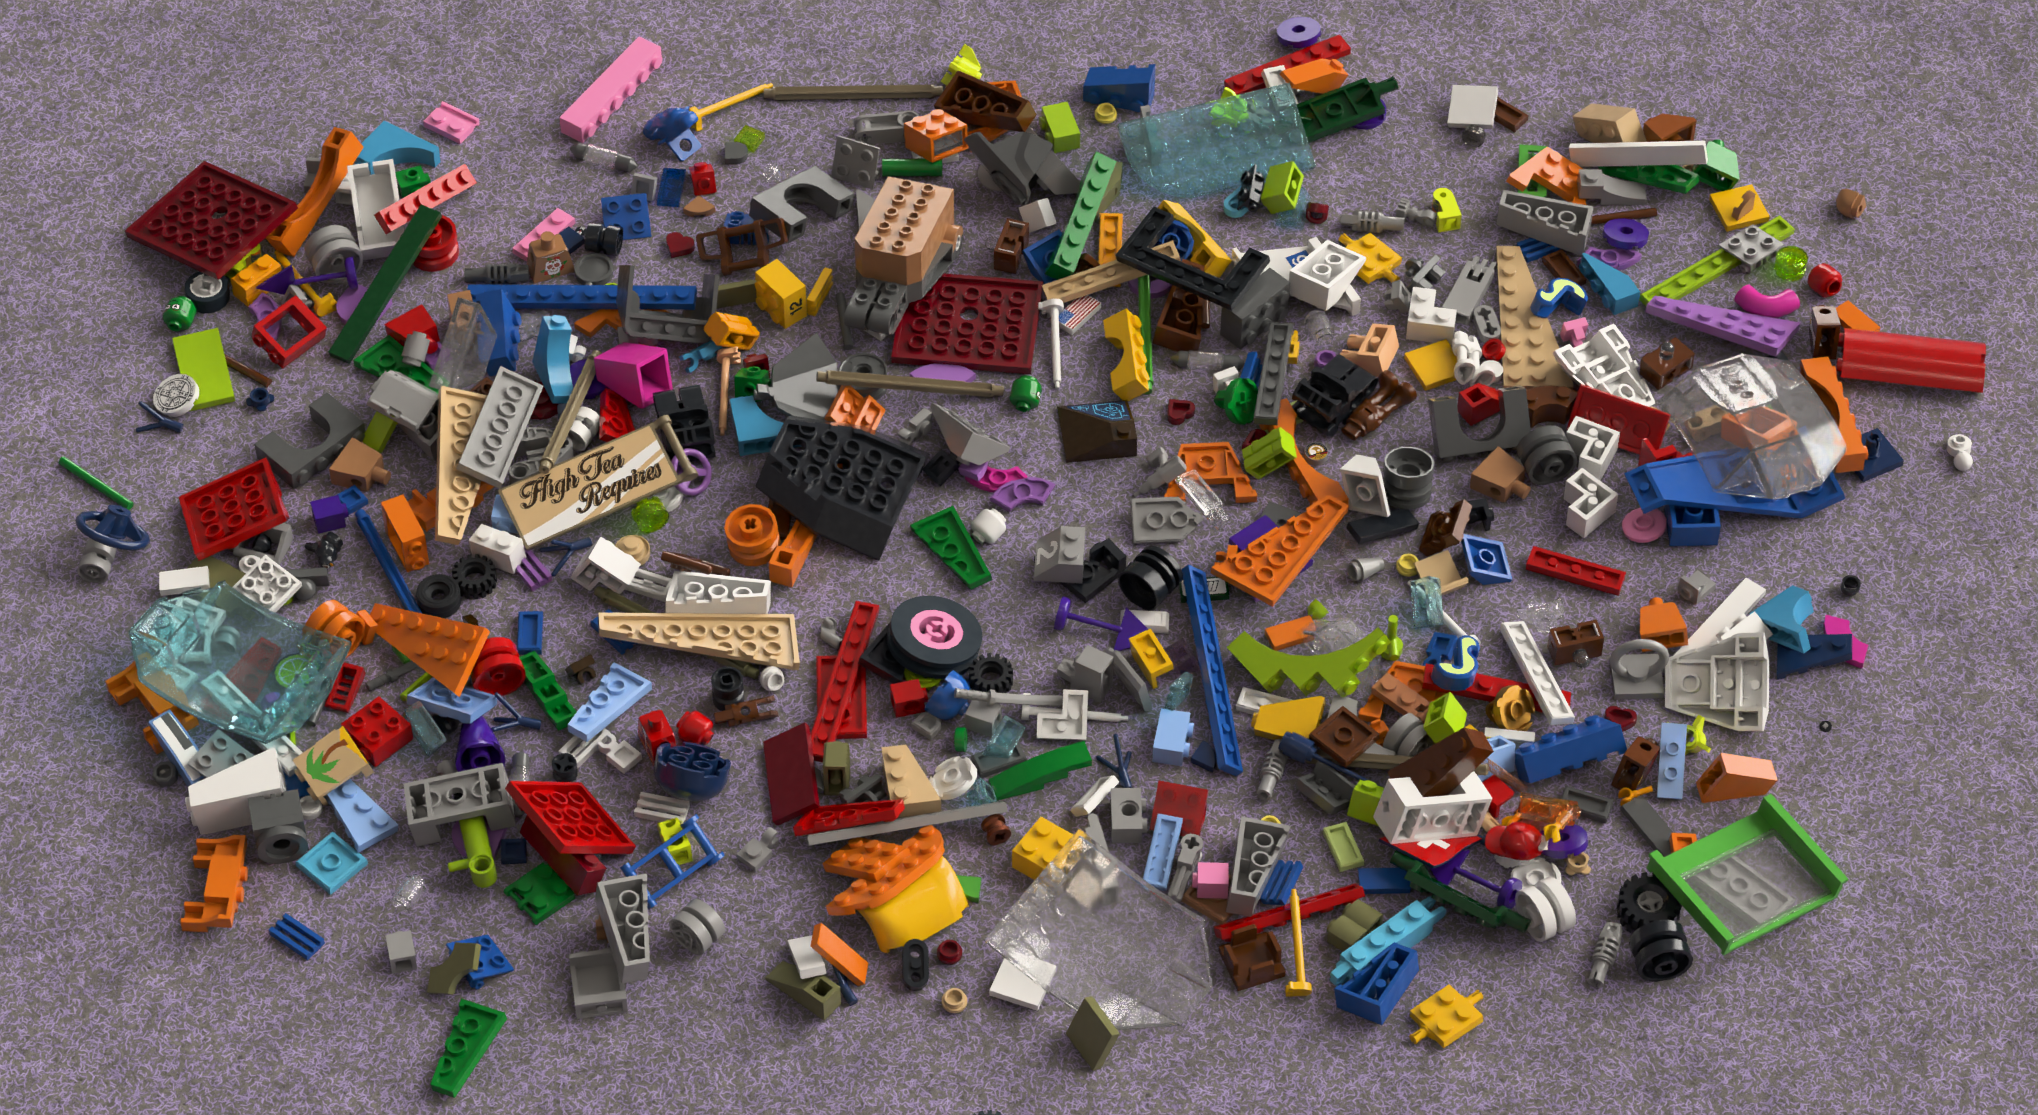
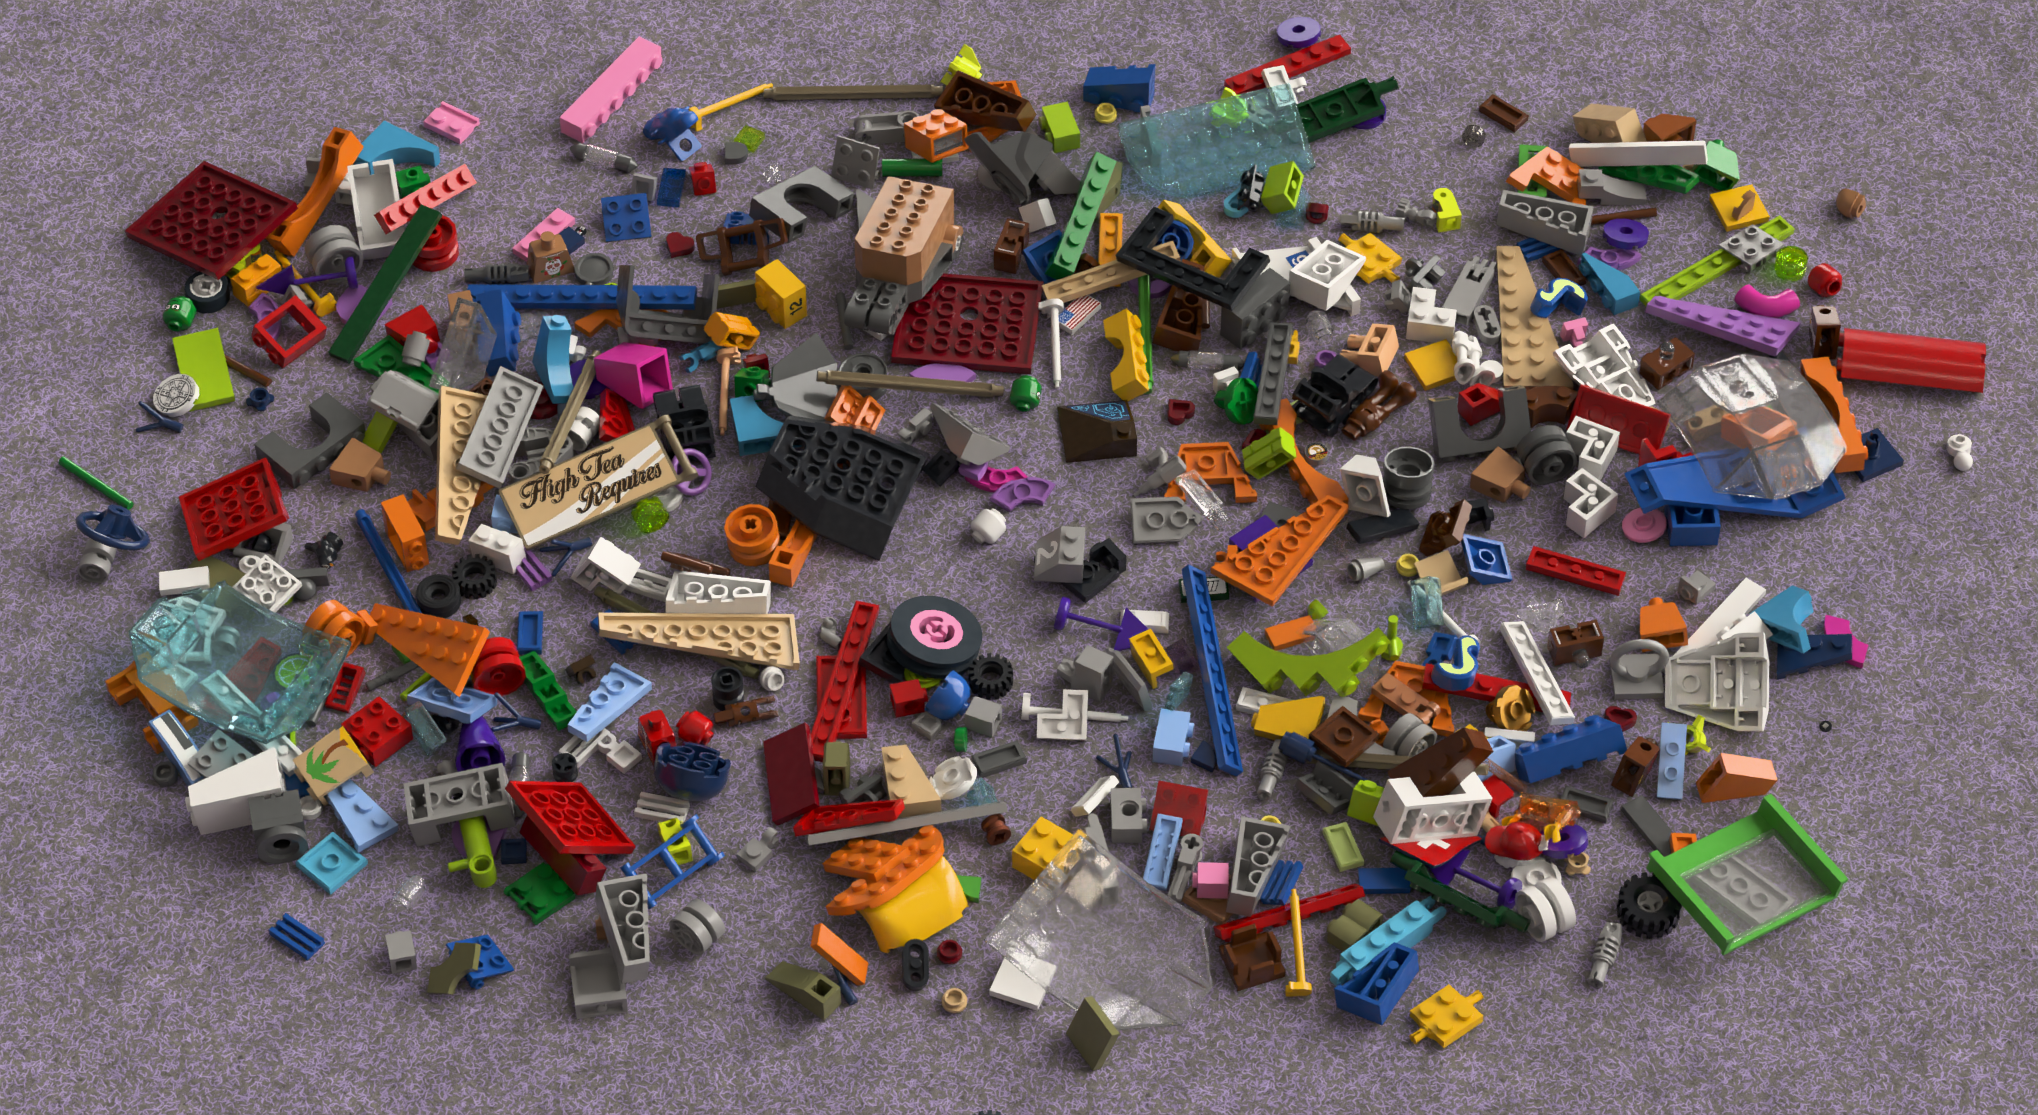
orange bracket [180,835,248,932] -> none
dark purple brick [310,495,349,534] -> none
blue tile [337,485,369,515] -> none
green wing [430,998,507,1098] -> none
black wheel [584,222,623,256] -> none
tan plate [615,535,650,566] -> none
medium nougat tile [683,196,716,217] -> none
white tile [788,935,826,979] -> none
yellow tile [807,267,833,316] -> none
green wing [910,506,992,590] -> none
light grey sword [954,688,1089,706] -> none
clear light blue slope [982,715,1026,758] -> none
green slope [989,741,1092,801] -> none
black wheel [1118,545,1183,611] -> none
orange slope [1279,59,1348,94] -> none
lime brick [1423,692,1467,744] -> none
white tile [1447,85,1498,129] -> none
red tile [1482,339,1506,361] -> none
light orange hand [1618,785,1653,806] -> none
black wheel [1629,920,1693,982] -> none
orange tile [1836,300,1881,332] -> none
black hinge [1840,575,1861,596] -> none

